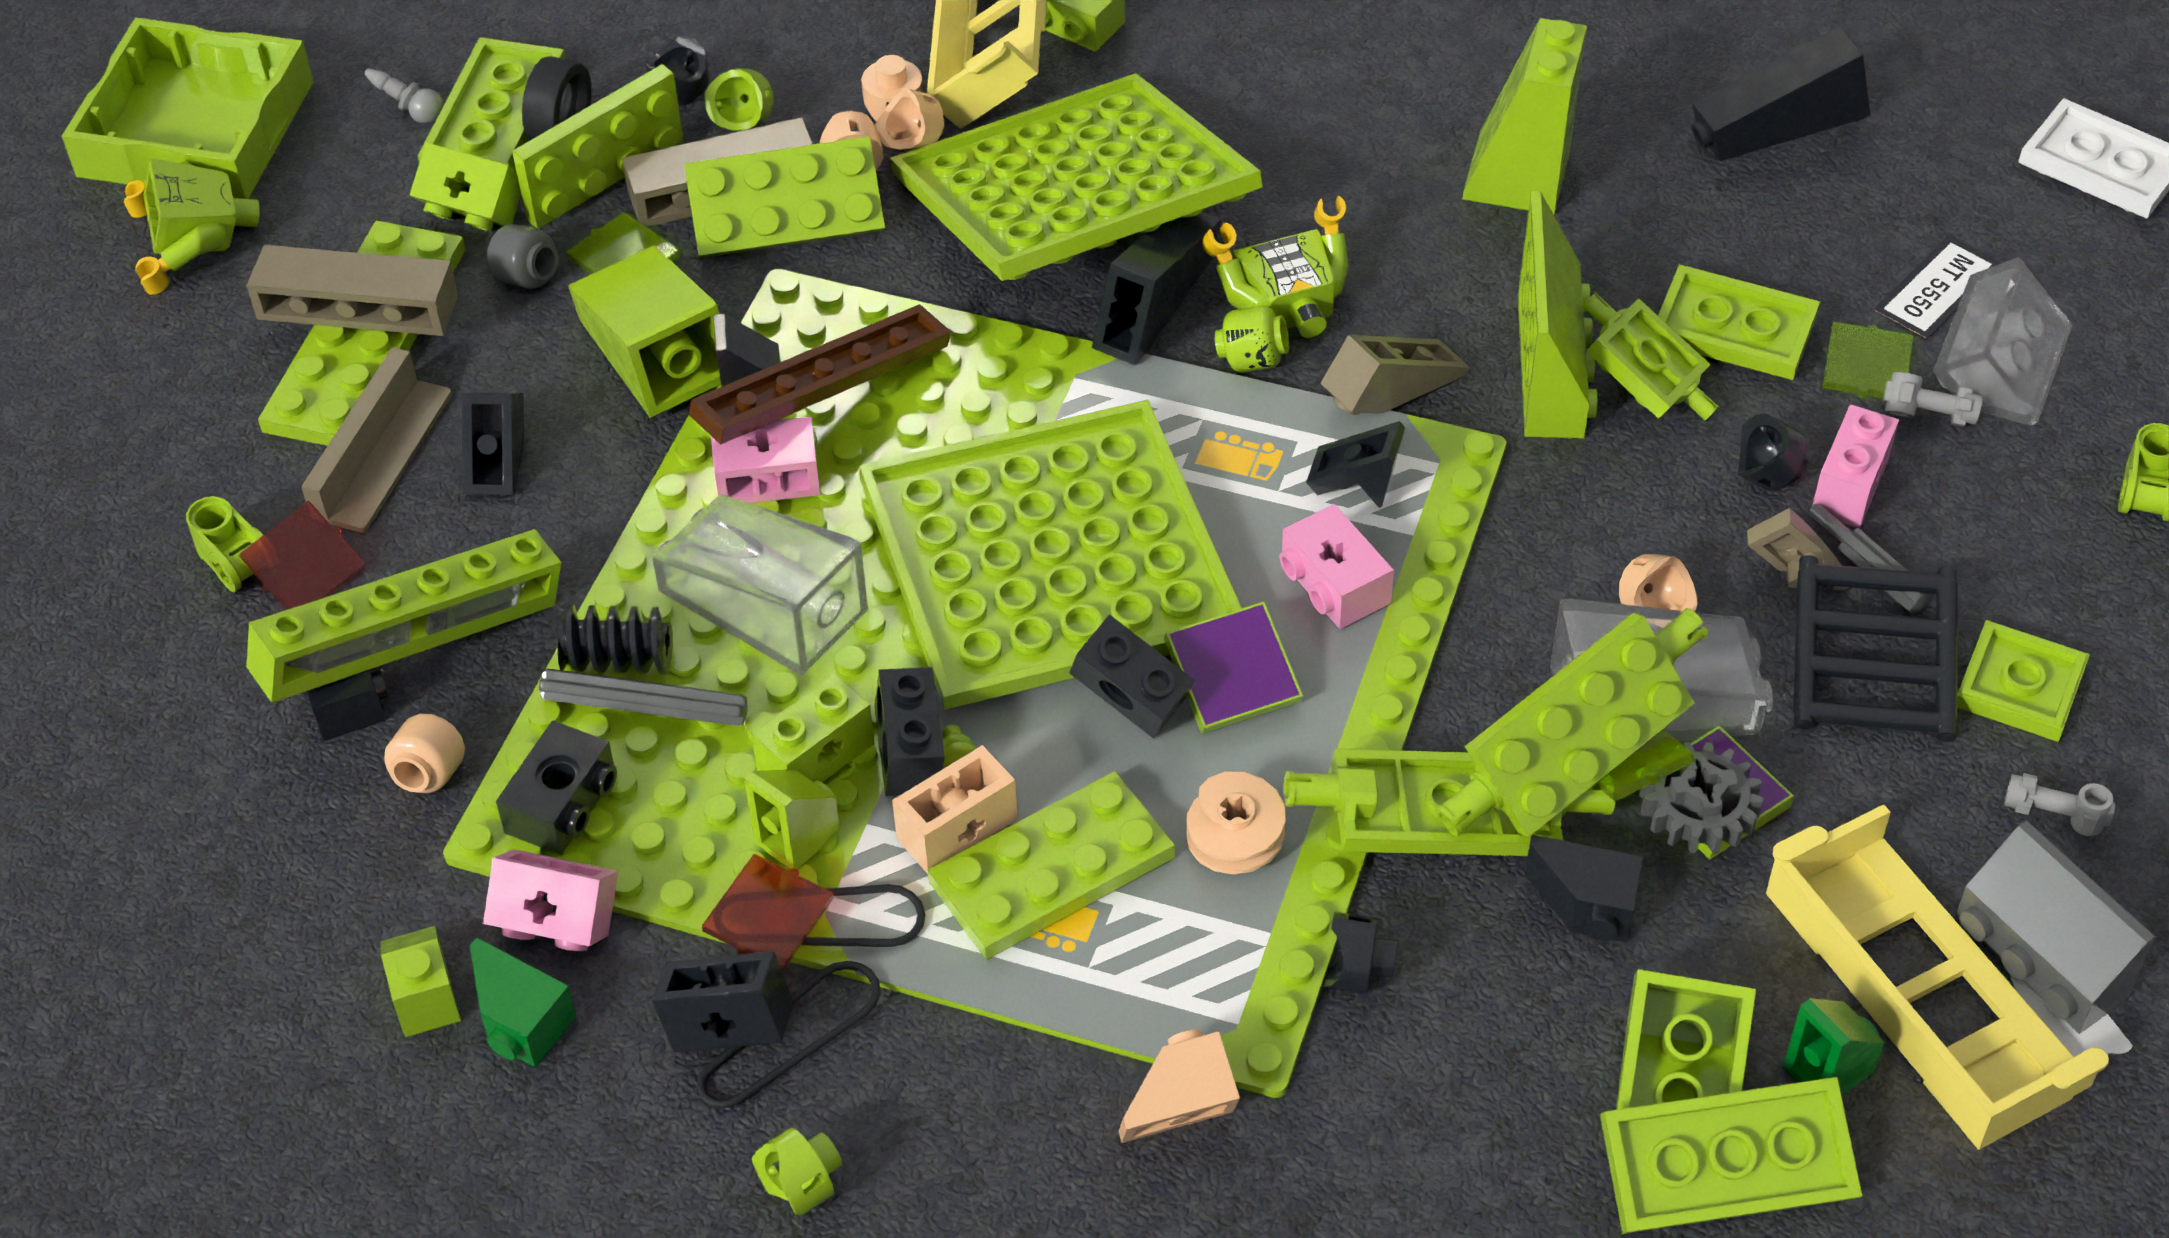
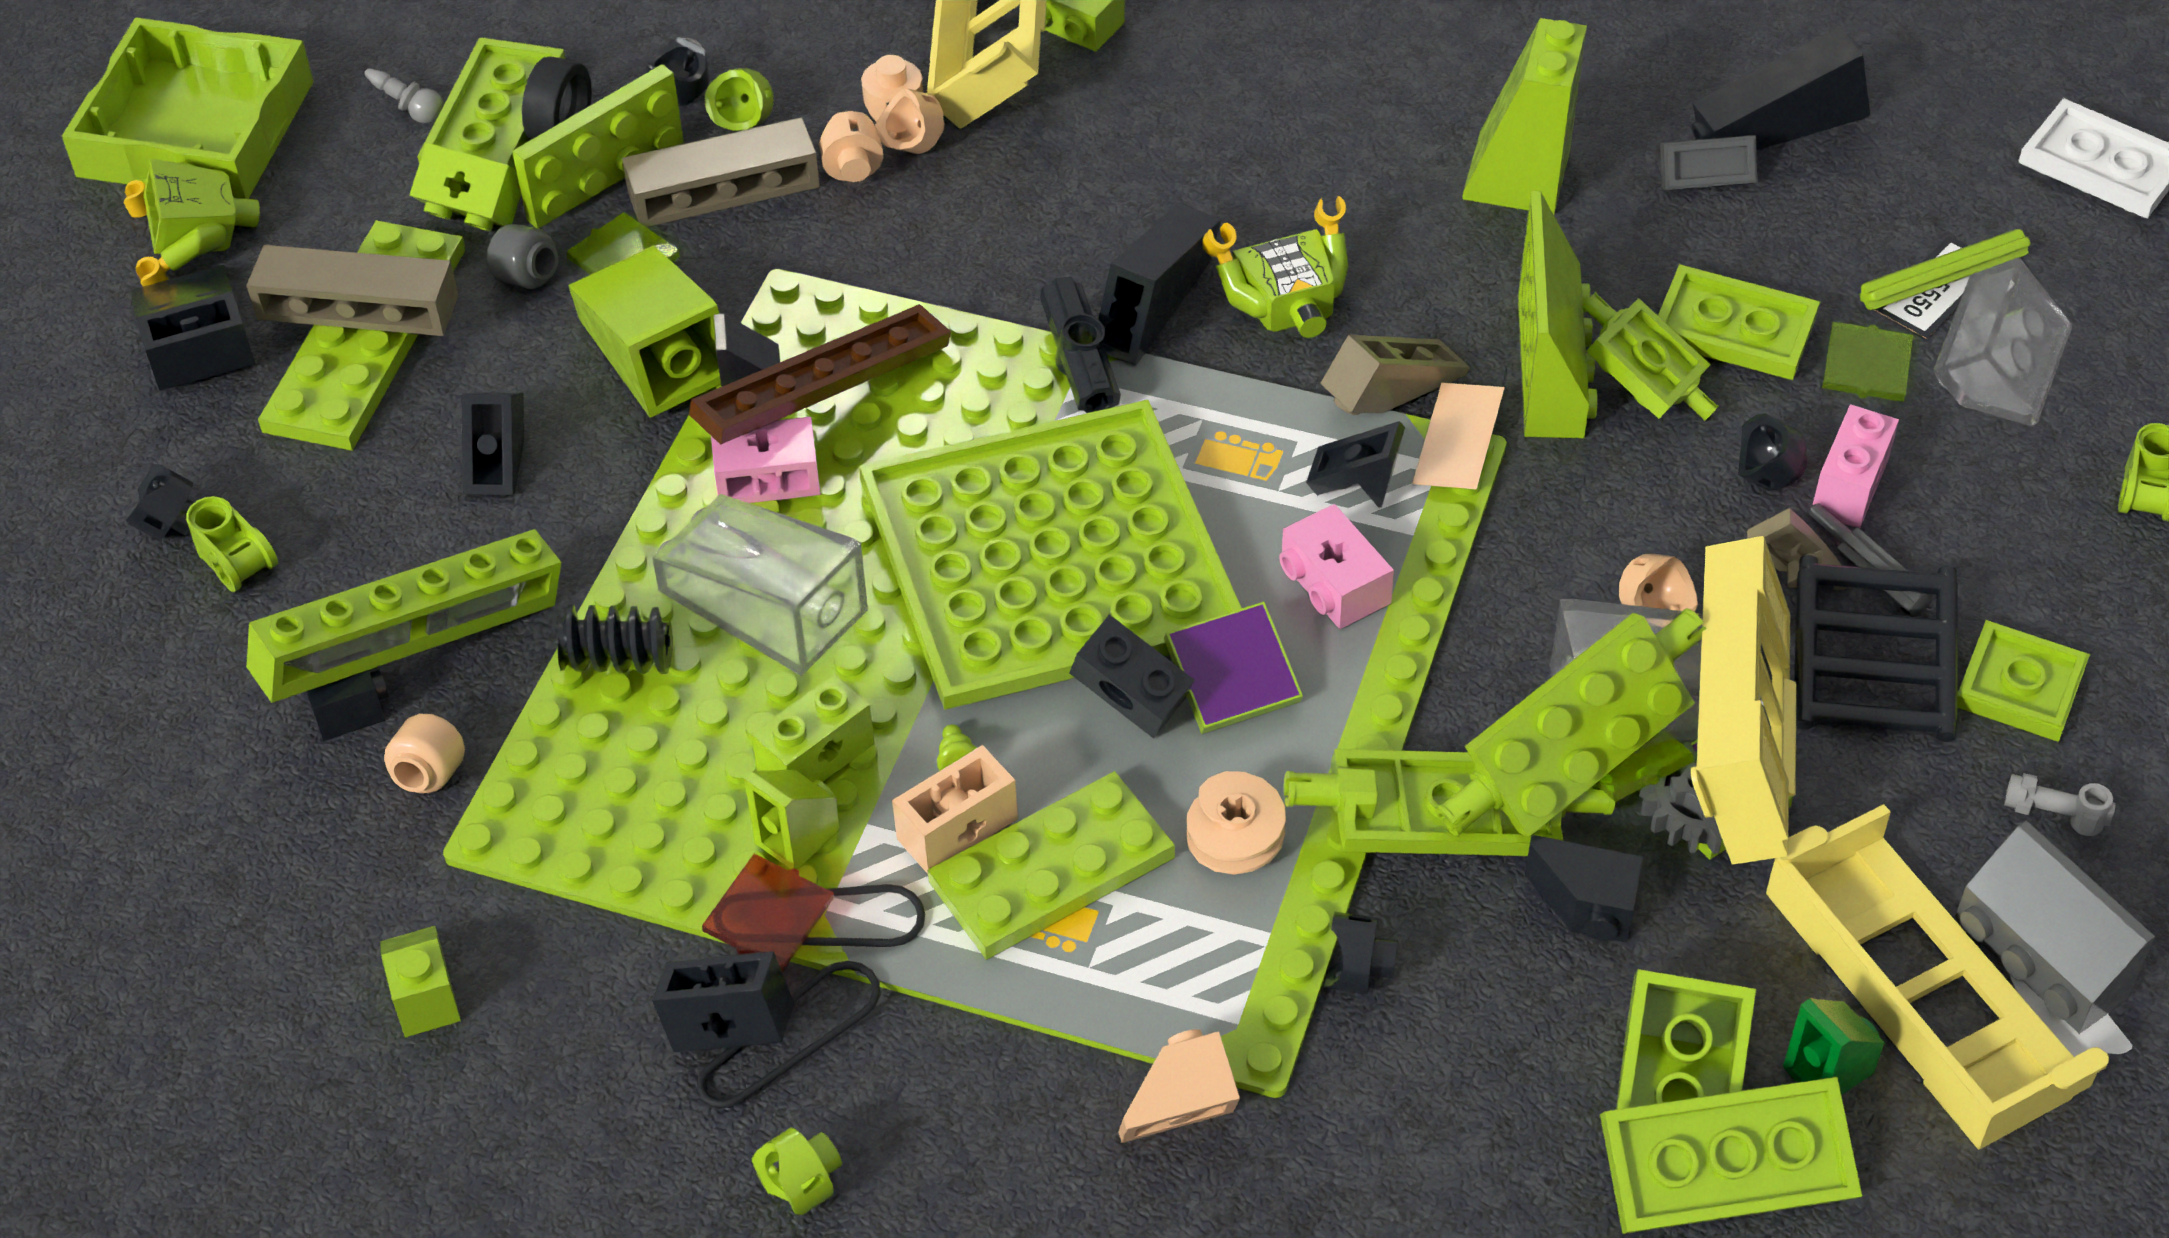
clear red piece [239,500,365,610] -> none
dark tan panel [301,347,452,533] -> none
green slope [470,937,576,1067] -> none
bright pink brick [483,849,618,951] -> none
black brick [496,720,617,855] -> none
dark grey axle [539,669,748,726] -> none
lime plate [684,136,885,259] -> none
black brick [874,667,945,796] -> none
lime plate [890,73,1263,281] -> none
lime head [1215,305,1289,373] -> none
light grey bar [1882,372,1982,427] -> none
none -> black piece [126,464,194,541]
none -> black slope [130,265,255,391]
none -> black piece [1040,276,1121,413]
none -> light nougat sticker [1412,383,1505,489]
none -> dark grey tile [1660,135,1757,190]
none -> light yellow piece [1691,536,1796,864]
none -> lime axle [1859,229,2030,310]

